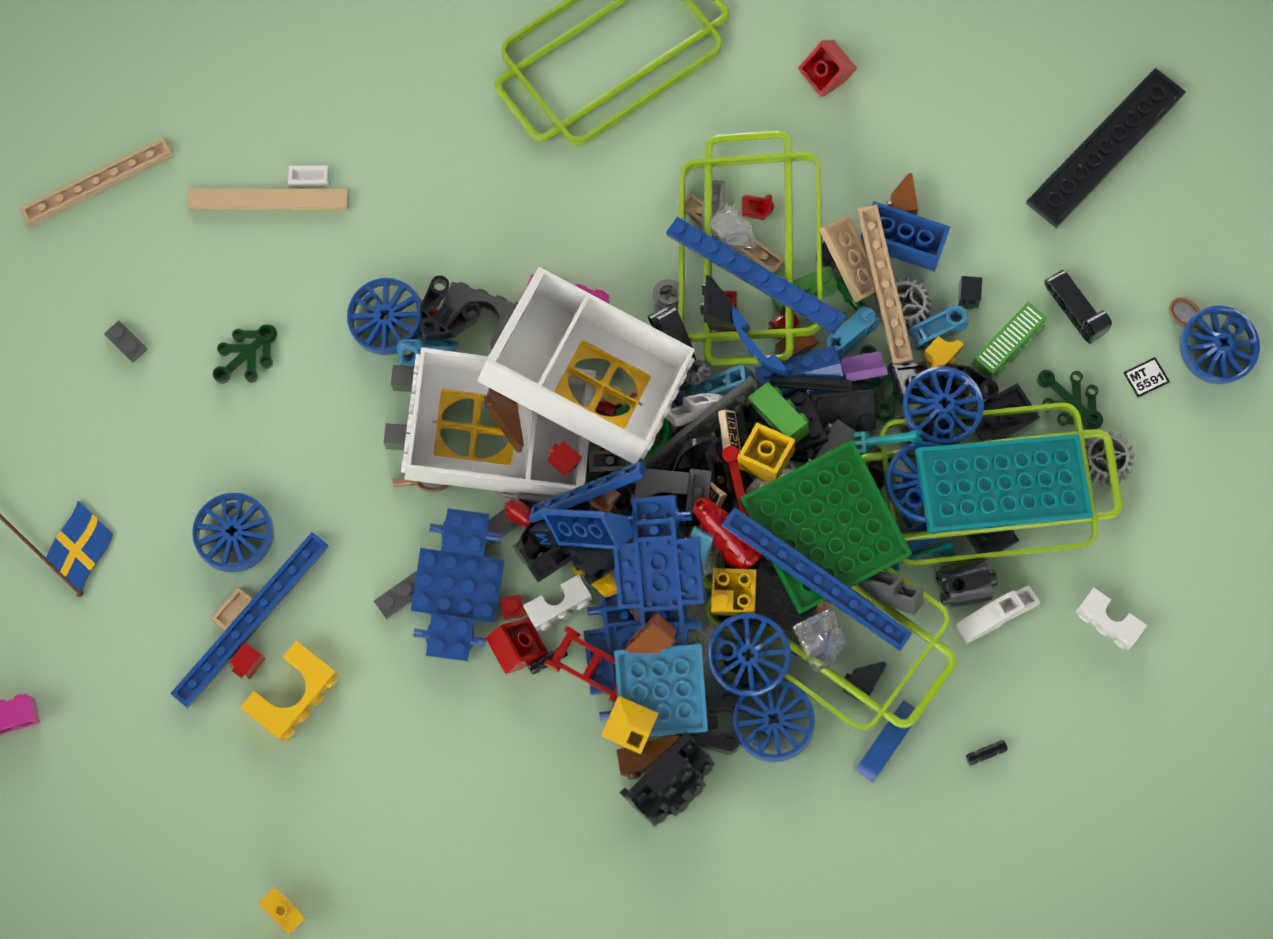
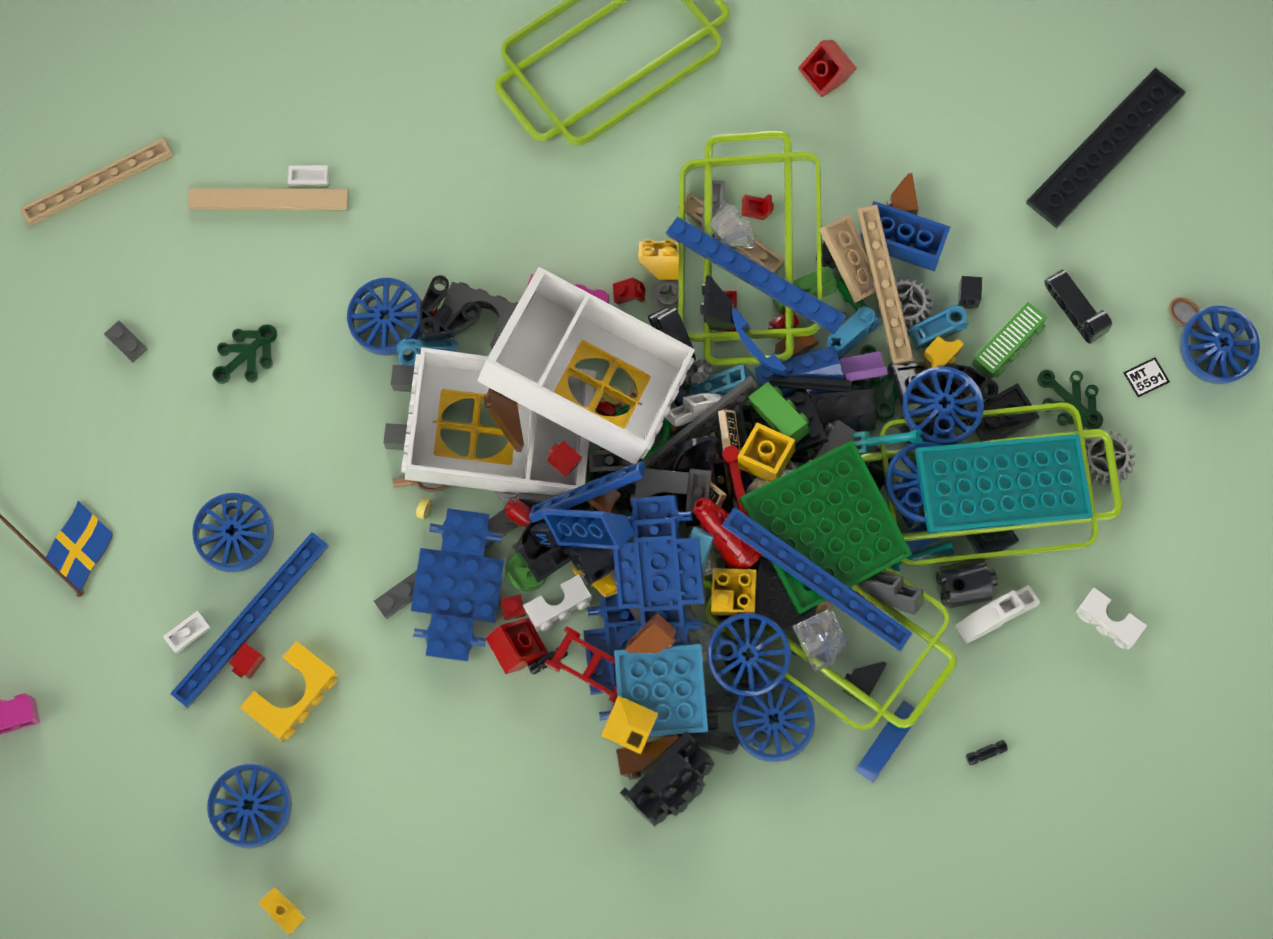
tan tile [210,587,253,631] -> none
none -> white plate [163,611,211,654]
none -> blue piece [207,764,292,848]
none -> light yellow tile [416,498,432,520]
none -> bright green tile [506,553,547,591]
none -> red bracket [613,277,646,305]
none -> yellow slope [638,239,679,280]

